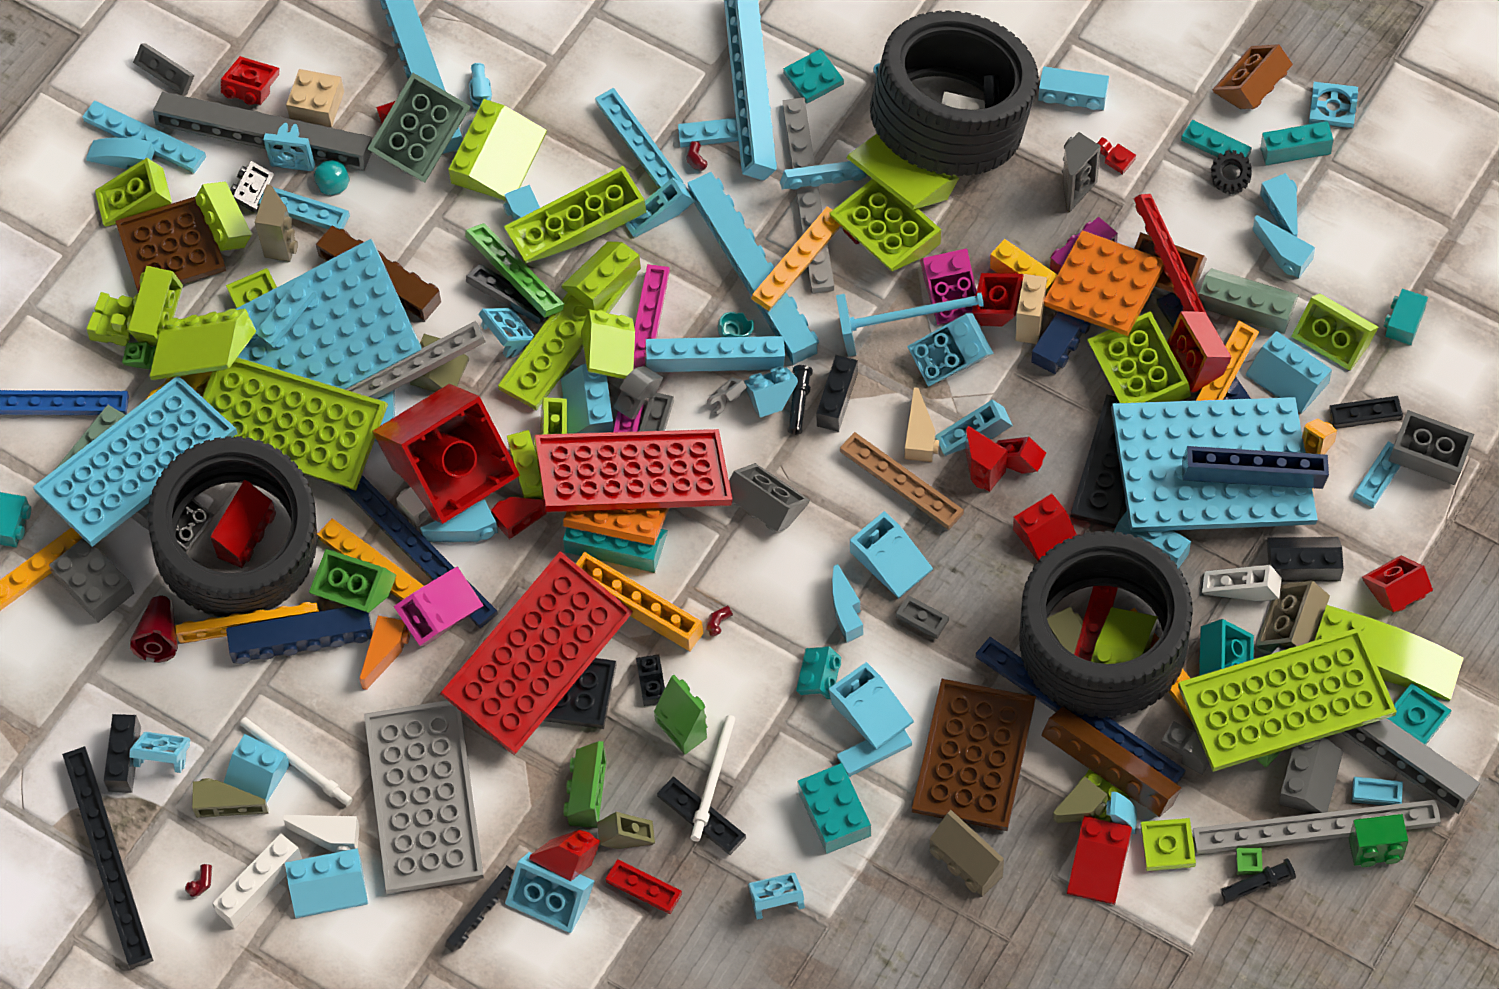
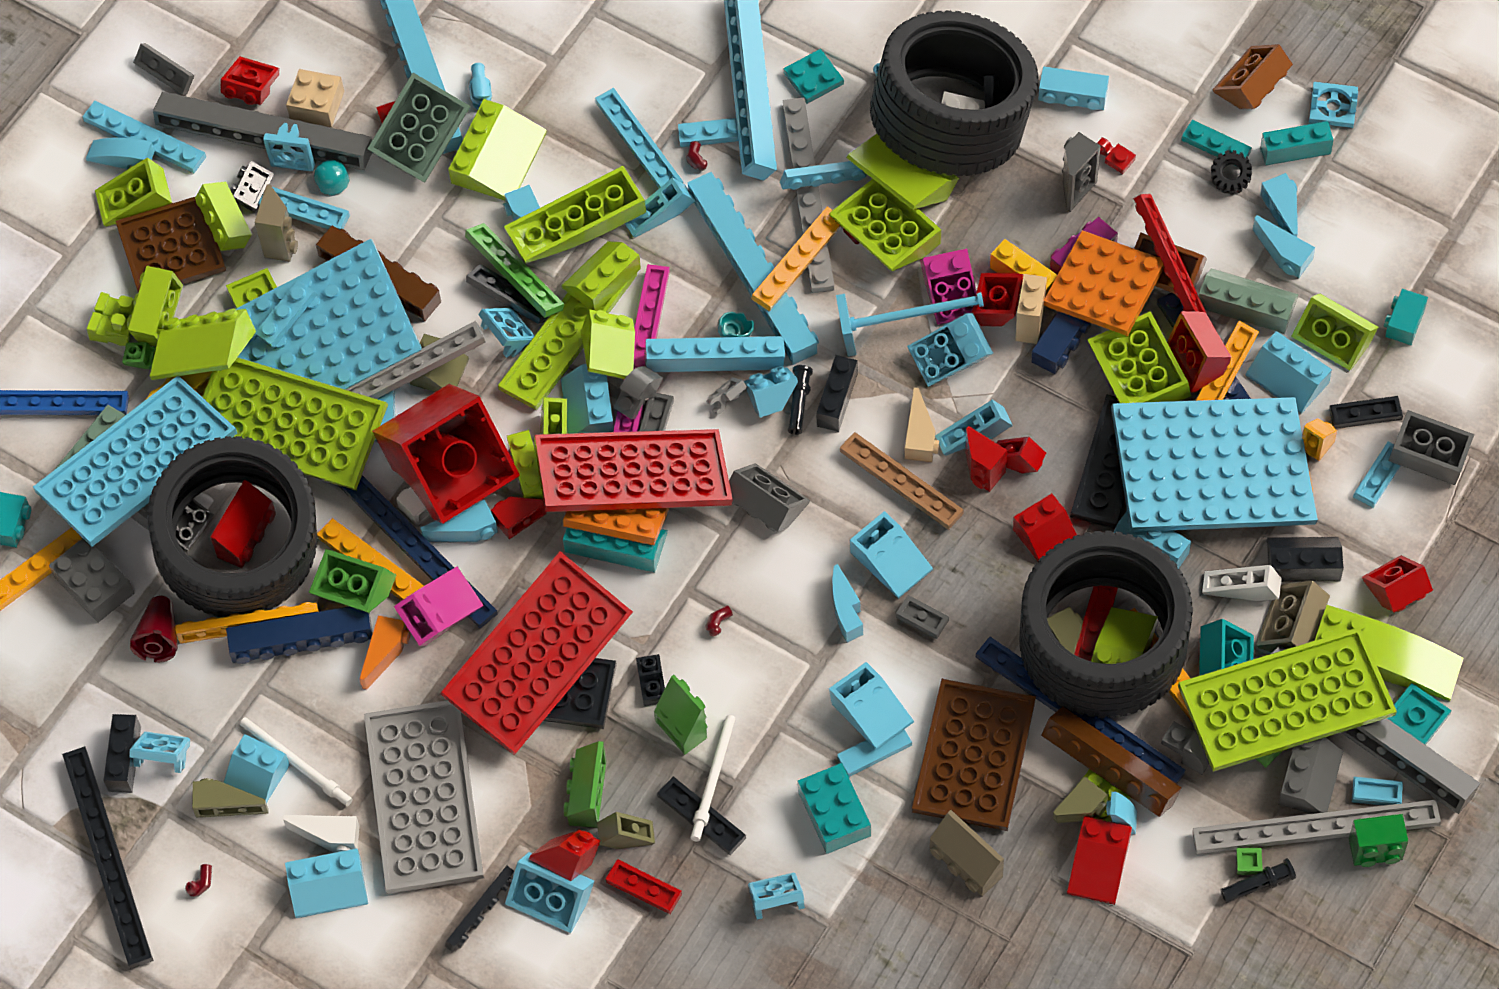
white brick [212,833,302,929] -> none
light orange brick [576,552,703,652] -> none
teal bracket [796,646,841,699] -> none
lime plate [1140,818,1196,871] -> none
dark blue brick [1182,446,1329,489] -> none

